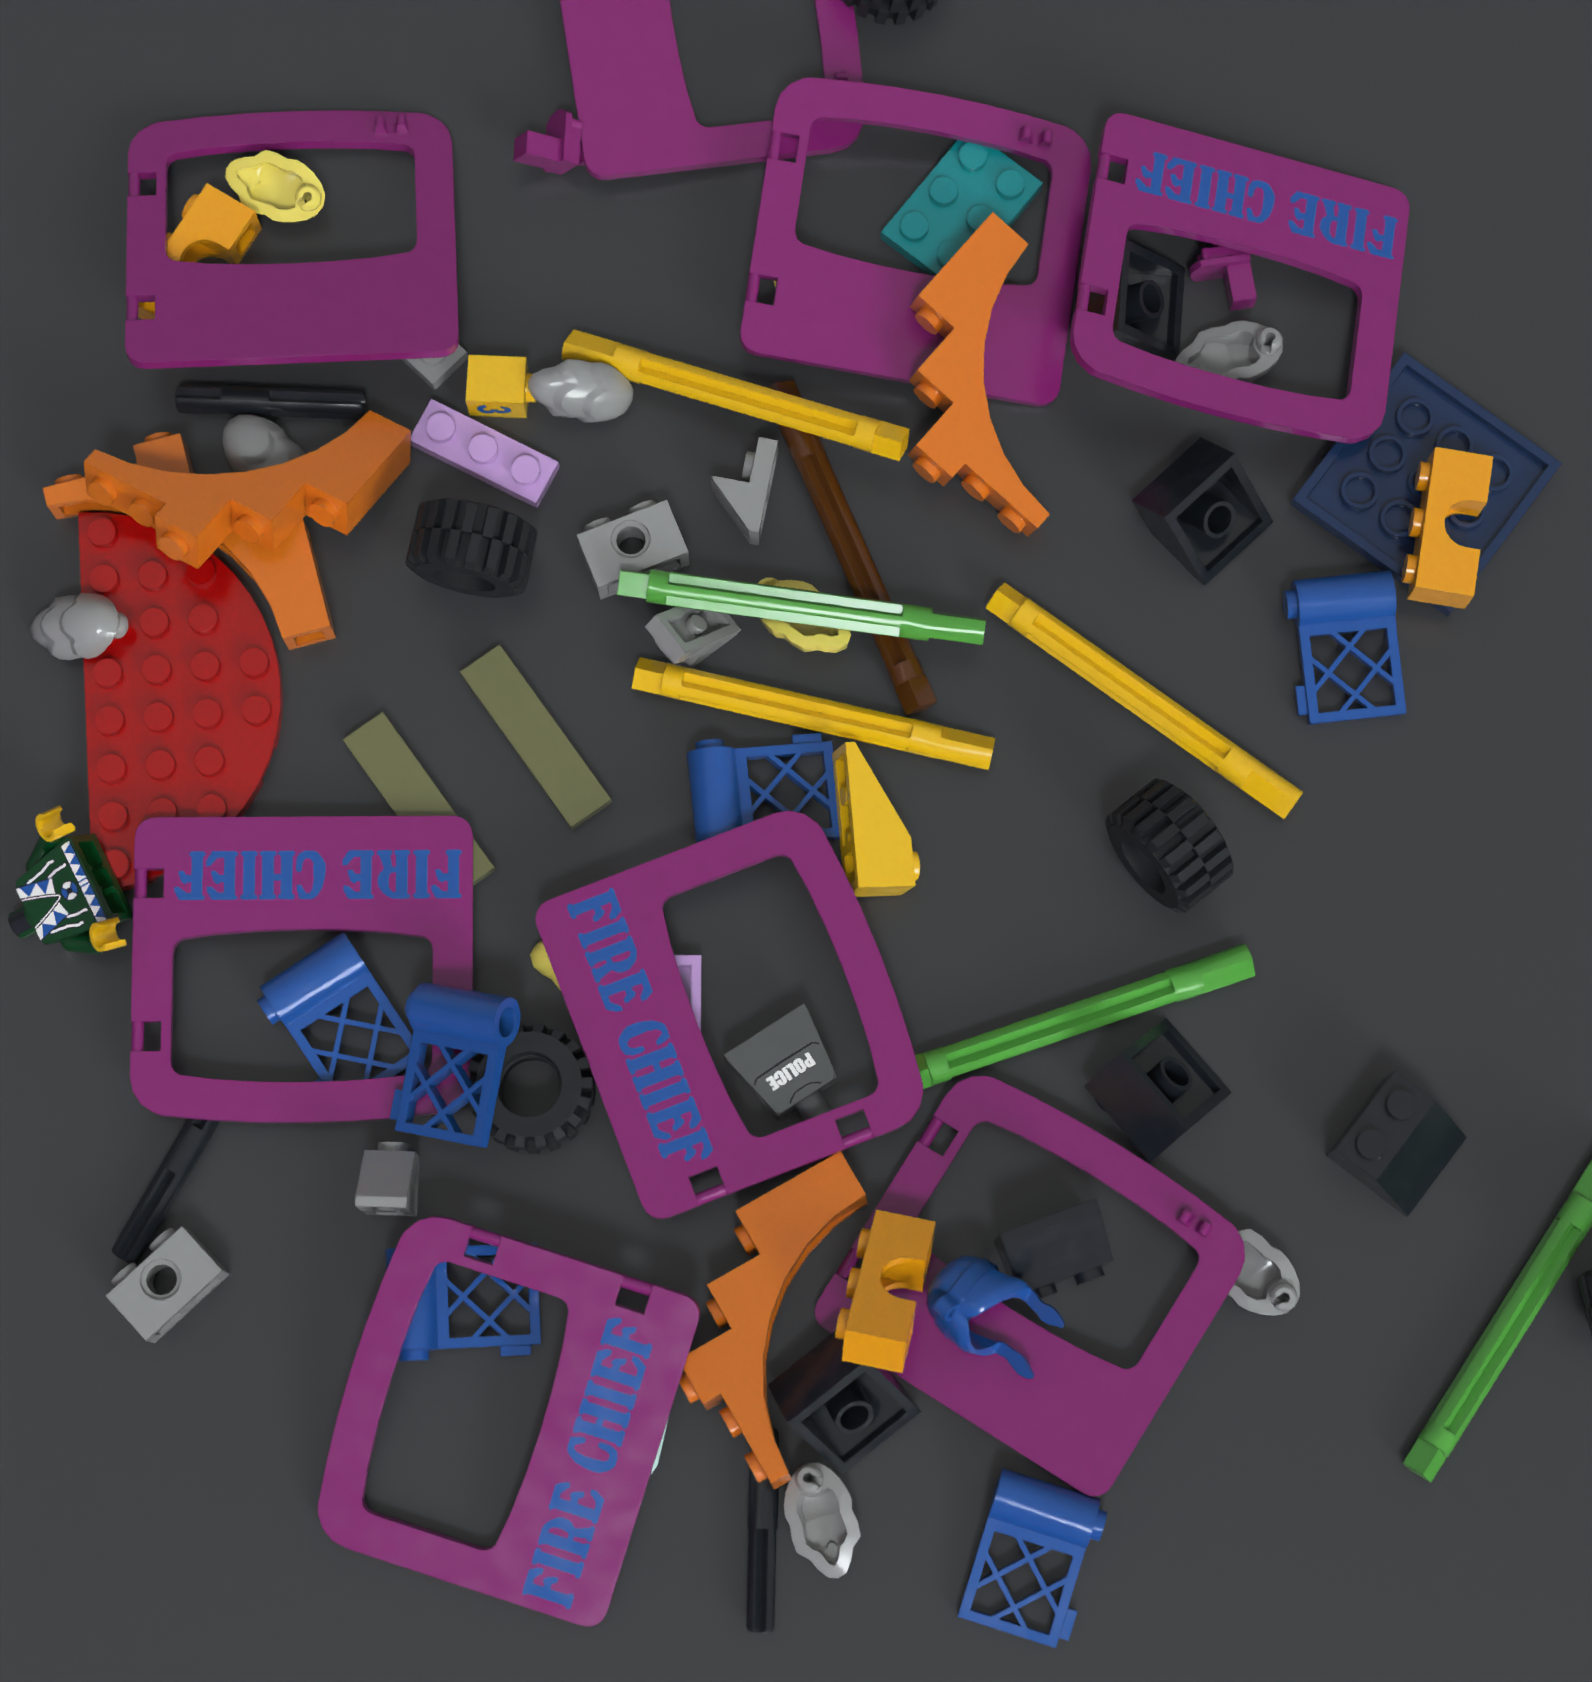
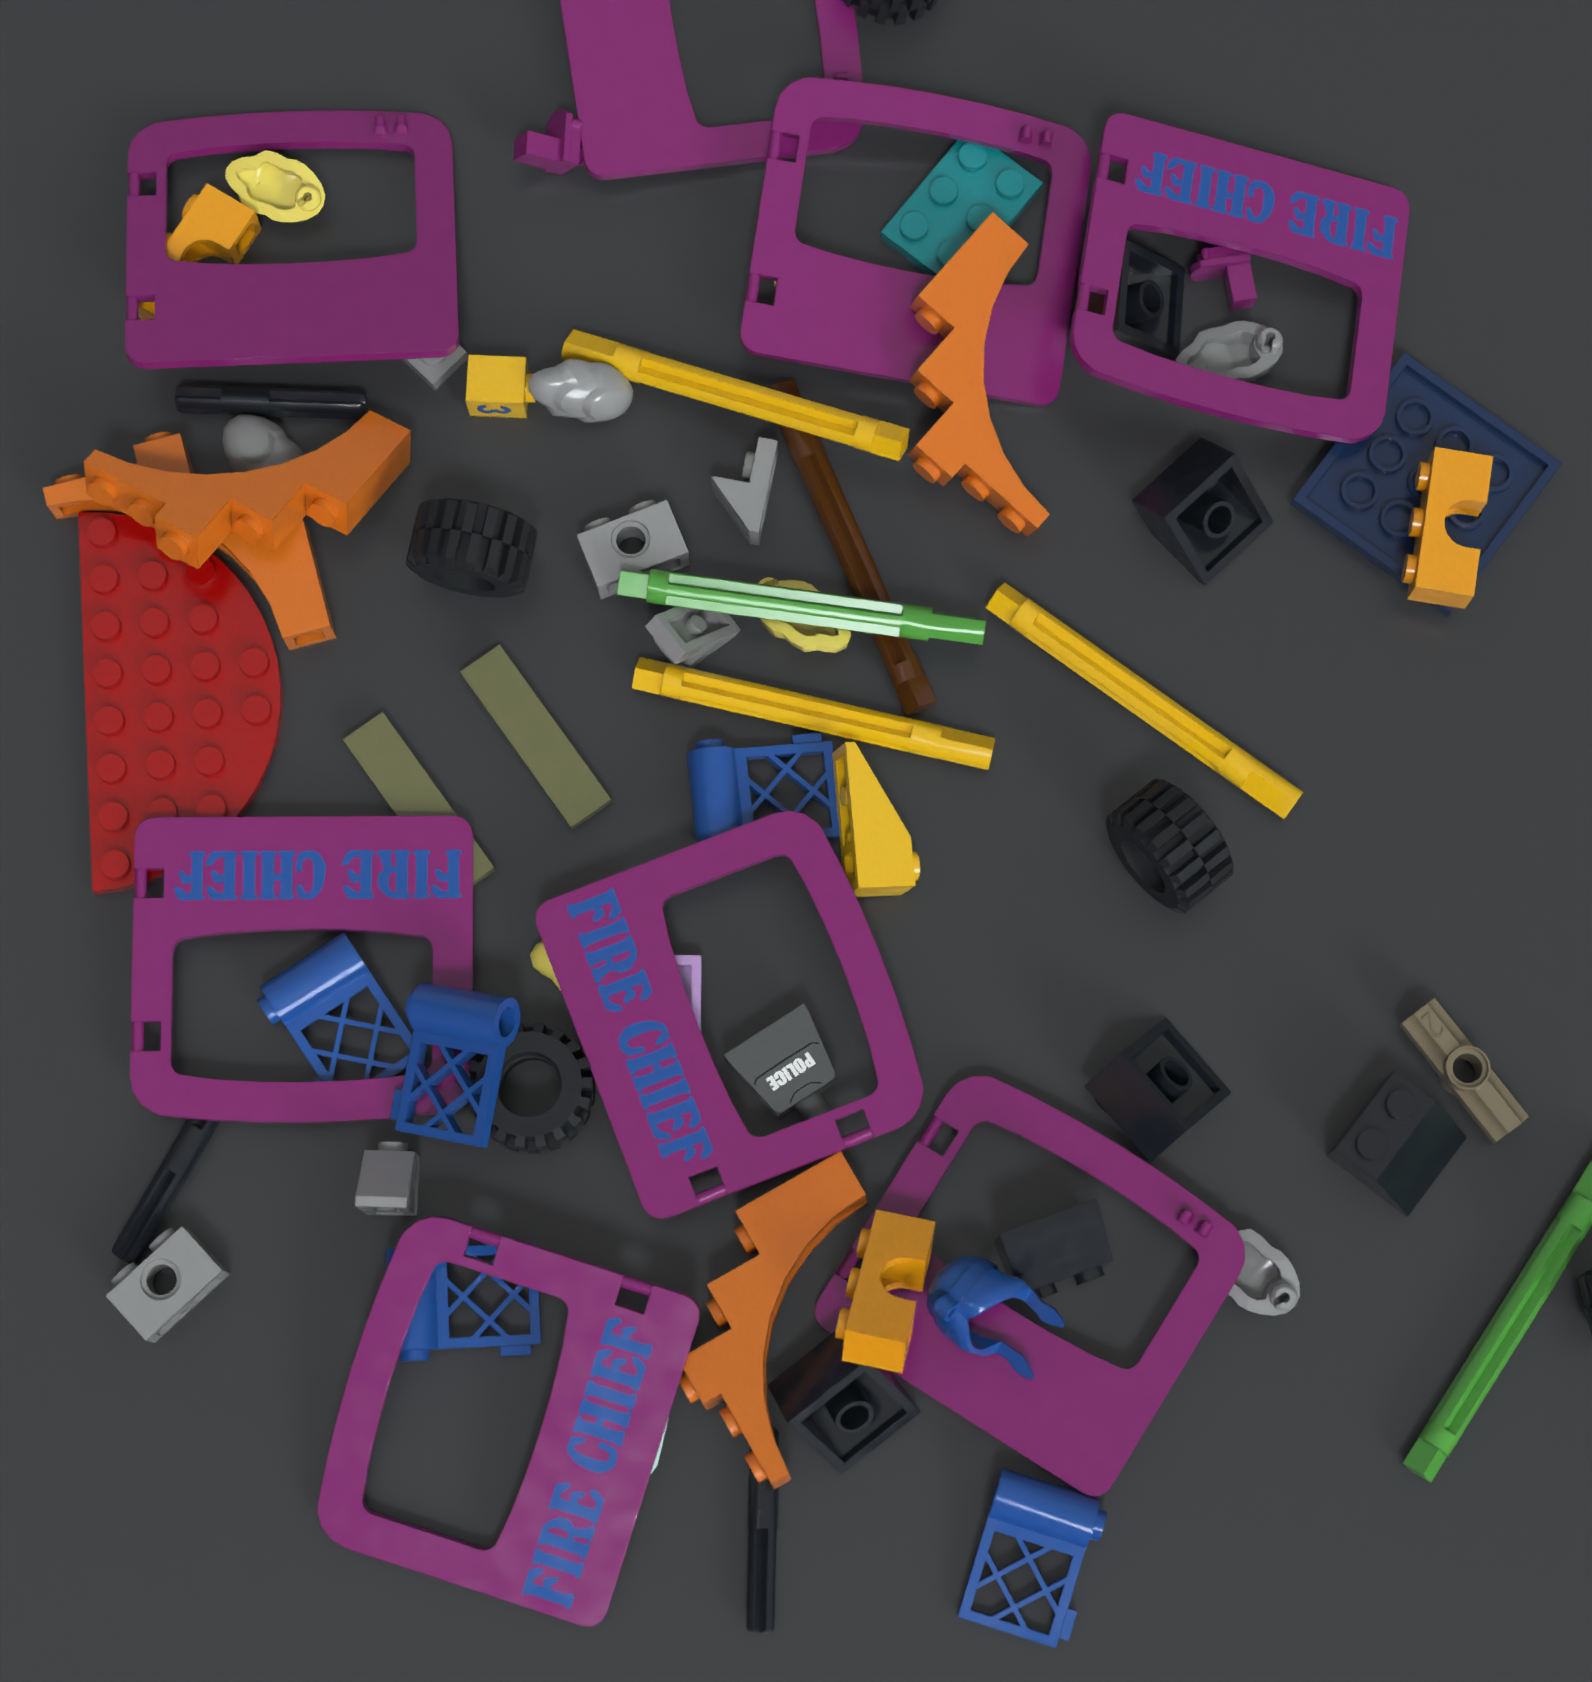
torso [8,805,133,955] -> none
light grey arm [29,593,129,660] -> none
lavender plate [411,399,560,508] -> none
light grey arm [784,1463,861,1578] -> none
bright green piece [915,943,1255,1089] -> none
blue piece [1282,570,1407,725] -> none
none -> dark tan piece [1399,998,1529,1144]

